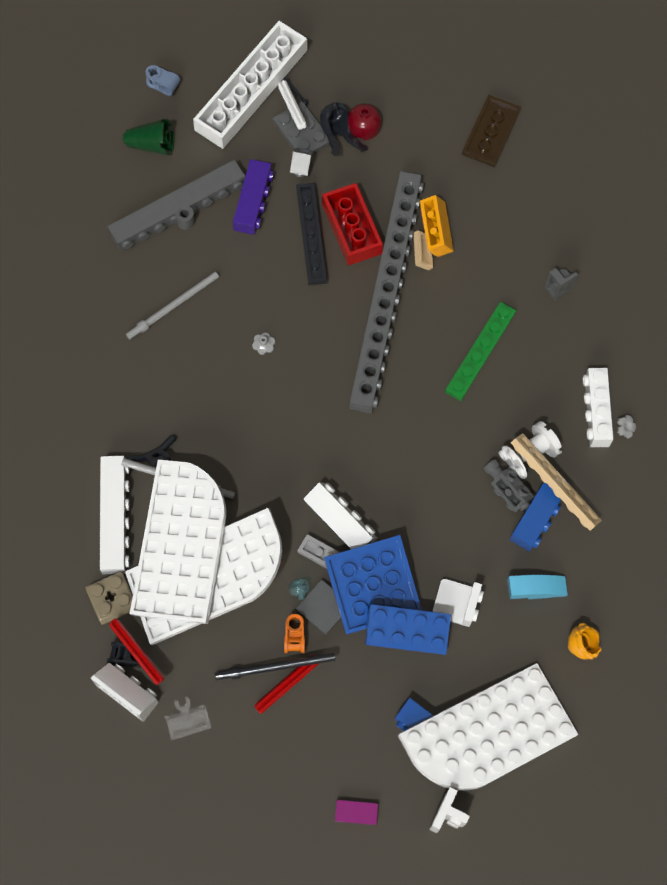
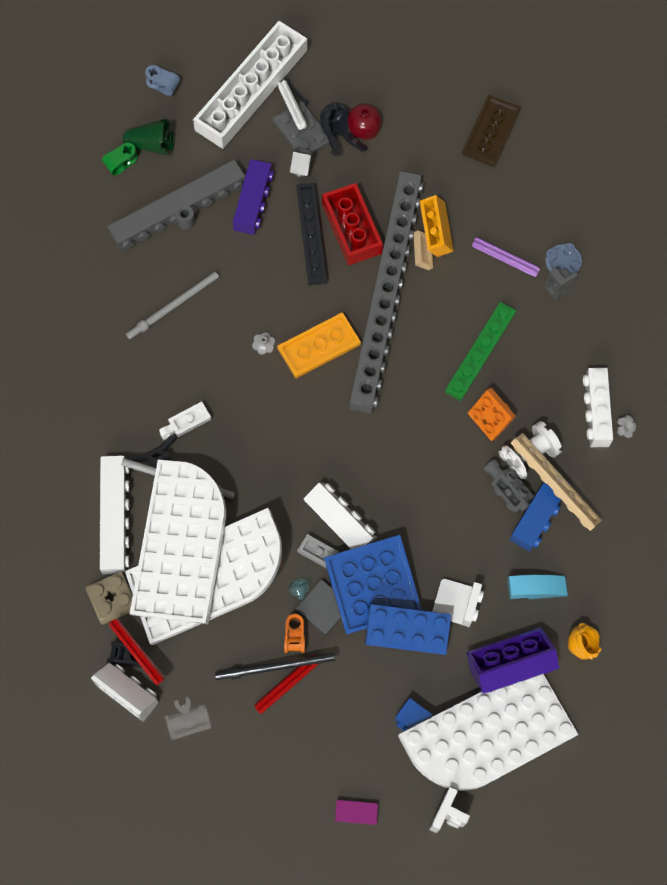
none -> green piece [102,143,138,176]
none -> white plate [159,402,211,440]
none -> light orange plate [277,312,361,379]
none -> dark purple brick [466,627,559,694]
none -> orange plate [468,388,516,441]
none -> medium lavender axle [472,237,540,277]
none -> sand blue dish [545,243,582,275]

